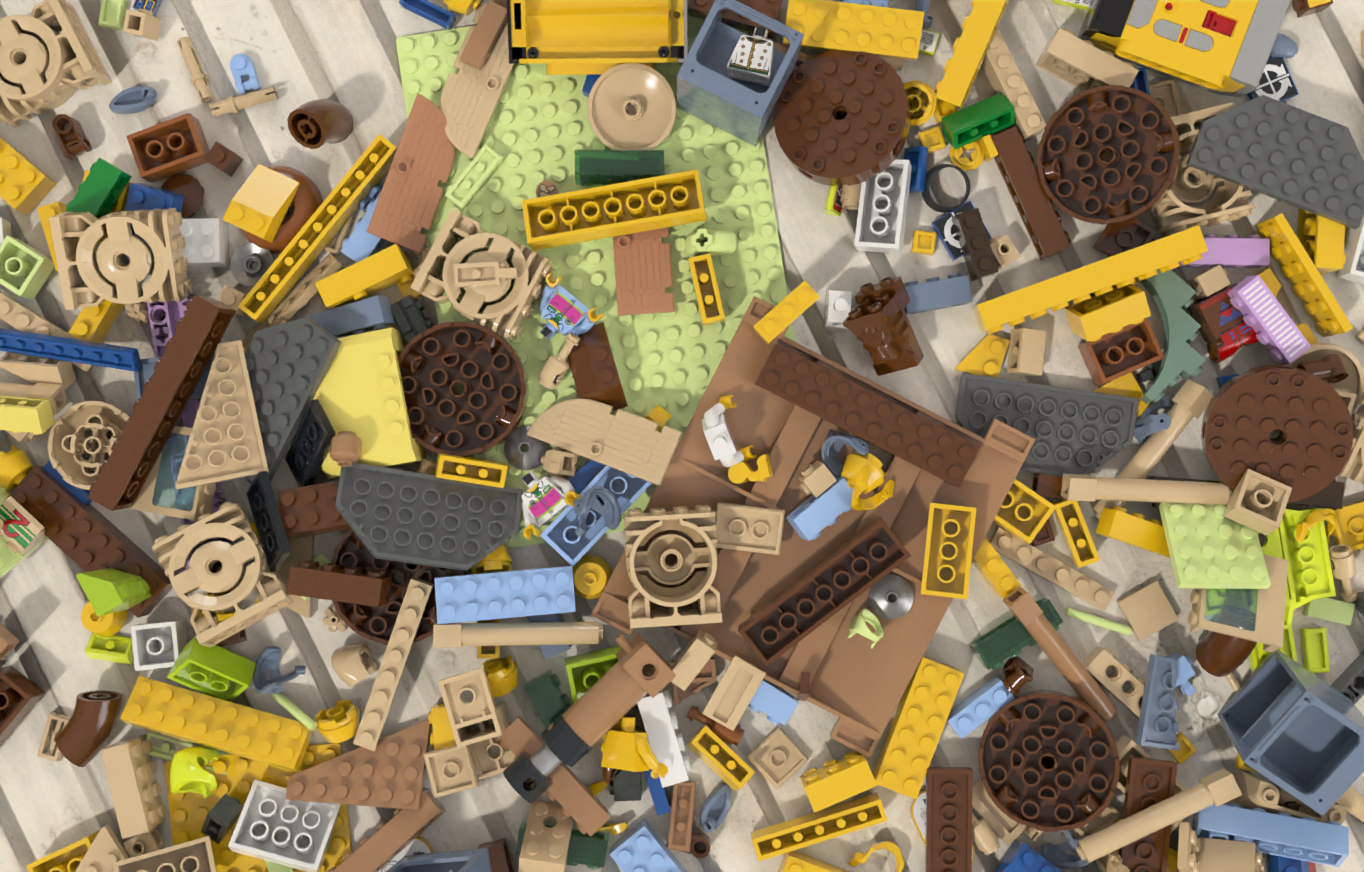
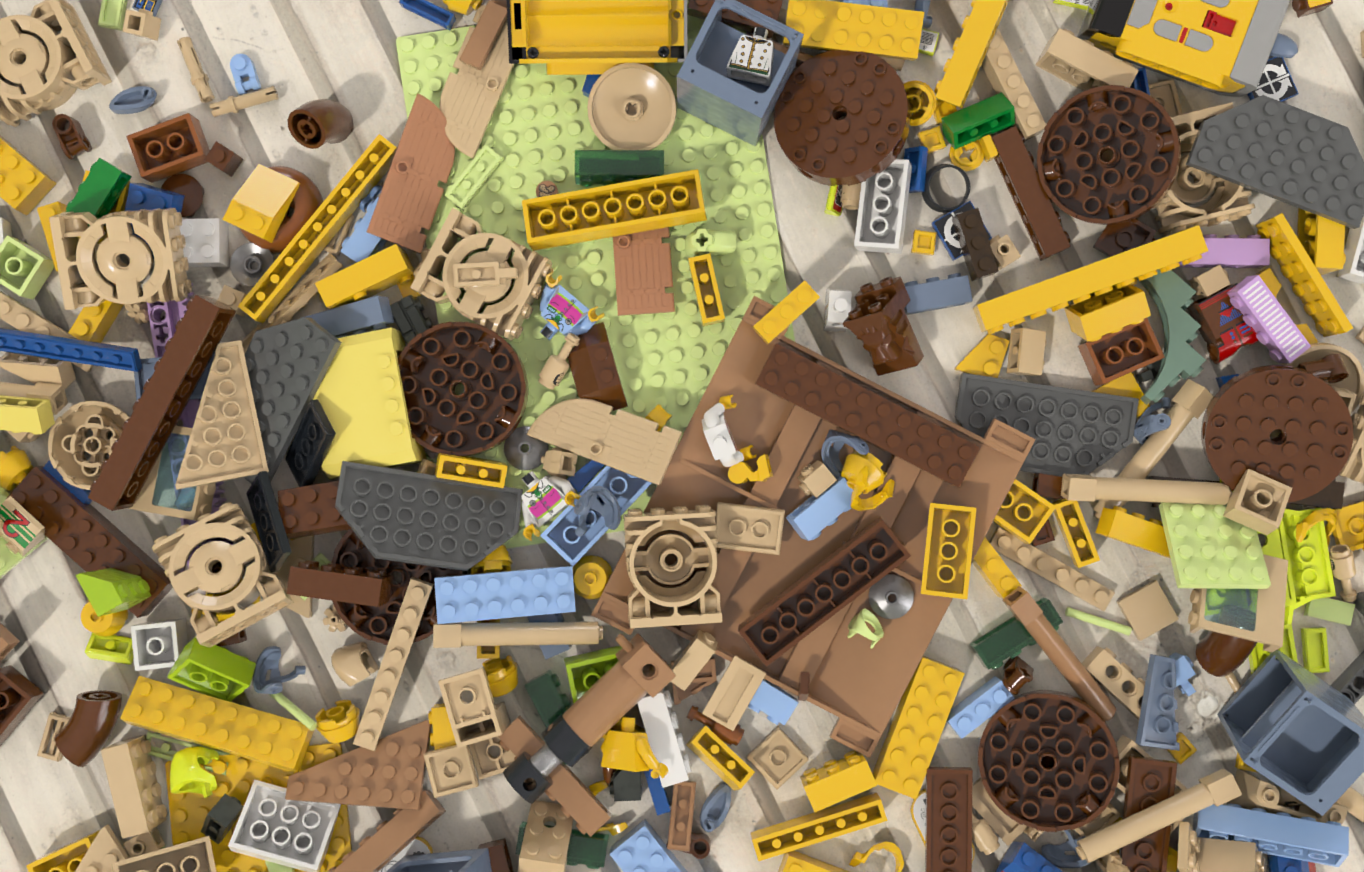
medium nougat head [330,431,362,467] -> none

